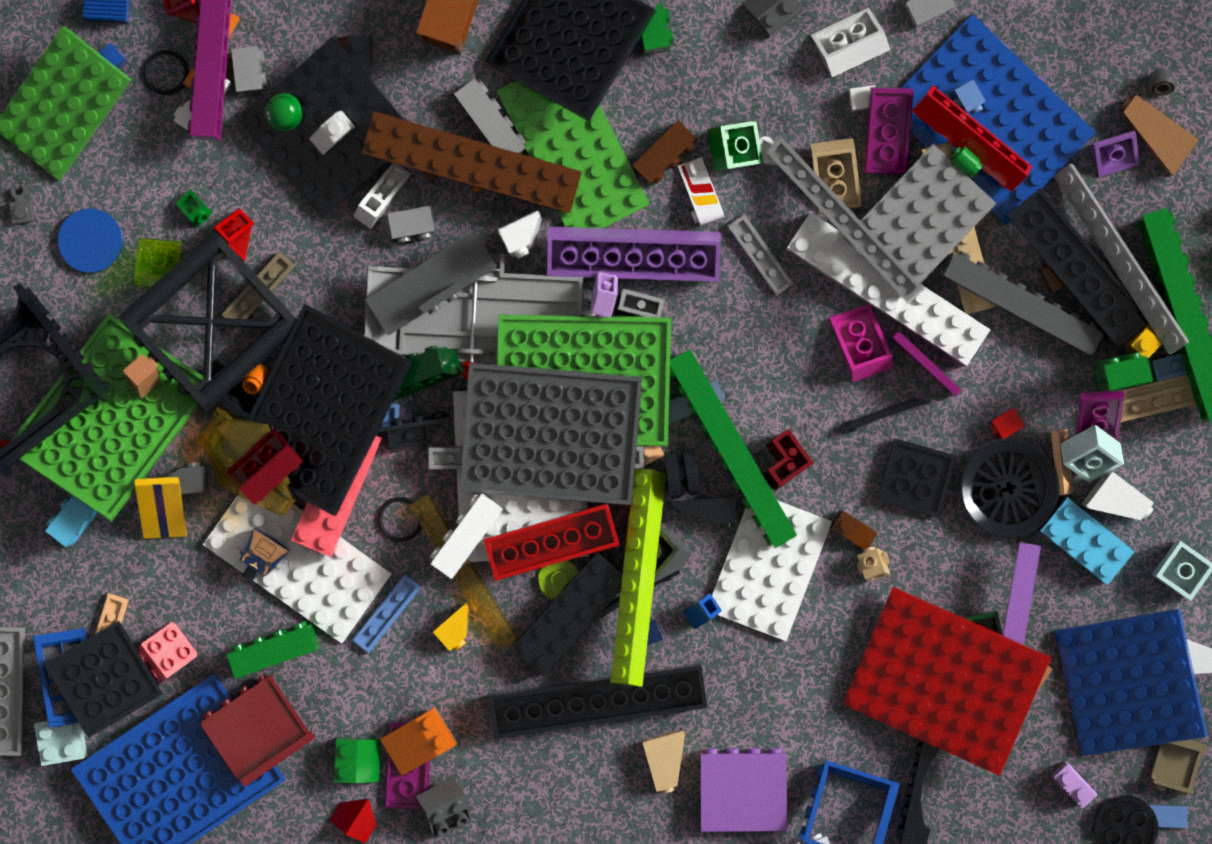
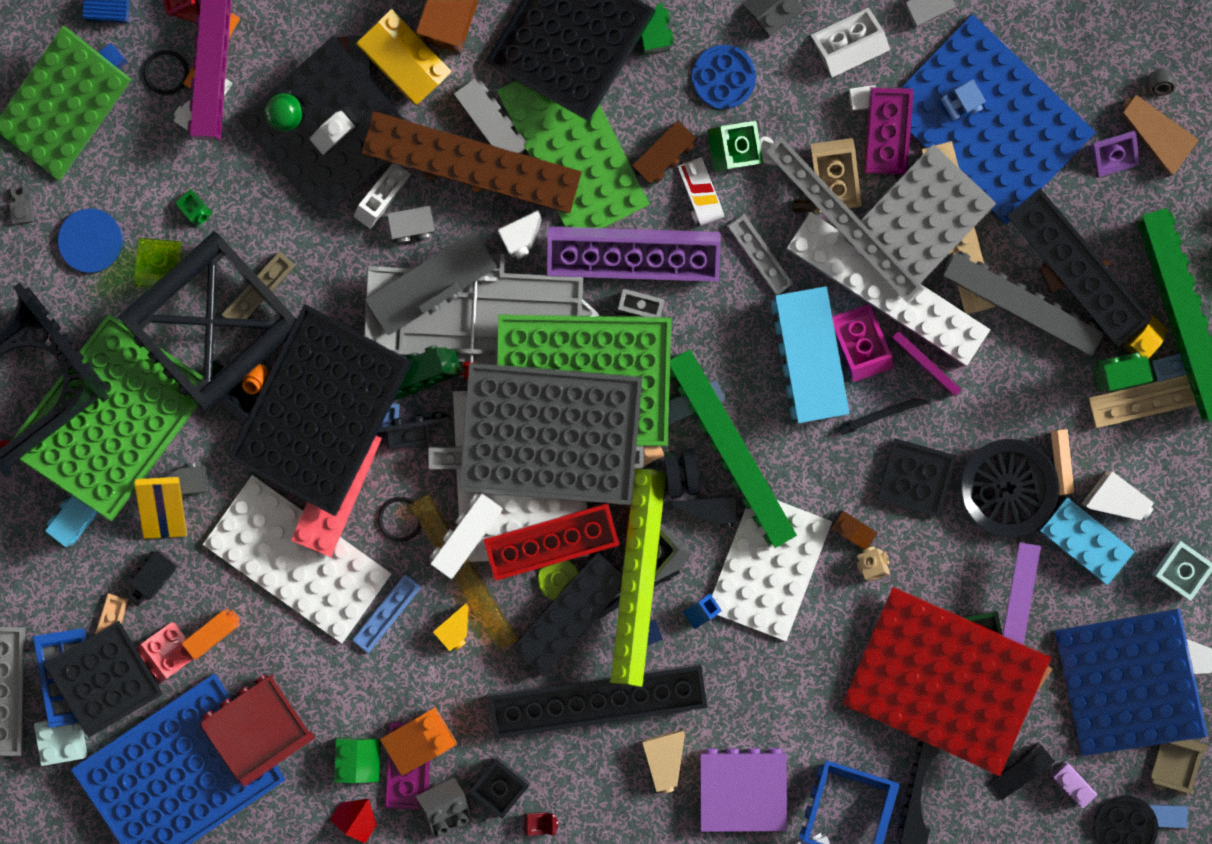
nougat brick [123,354,161,399] -> none
clear yellow windscreen [195,407,295,516] -> none
red slope [213,209,255,261] -> none
dark red slope [226,428,303,505] -> none
green brick [226,621,320,679] -> none
light grey brick [231,46,267,94] -> none
torso [240,528,290,582] -> none
lavender brick [590,272,618,317] -> none
dark red brick [762,428,814,492] -> none
red brick [912,85,1032,192] -> none
green brick [950,146,983,178] -> none
red brick [989,408,1025,439] -> none
light grey plate [1054,164,1189,354] -> none
light aqua brick [1060,425,1124,482] -> none
magenta tile [1074,391,1125,441] -> none
none -> black brick [126,549,179,607]
none -> orange brick [182,609,240,660]
none -> yellow slope [356,9,452,106]
none -> black brick [469,756,530,819]
none -> dark red bracket [524,812,558,836]
none -> blue tile [692,45,756,109]
none -> medium azure brick [770,286,849,423]
none -> dark brown pin [792,199,820,215]
none -> black slope [989,743,1055,800]

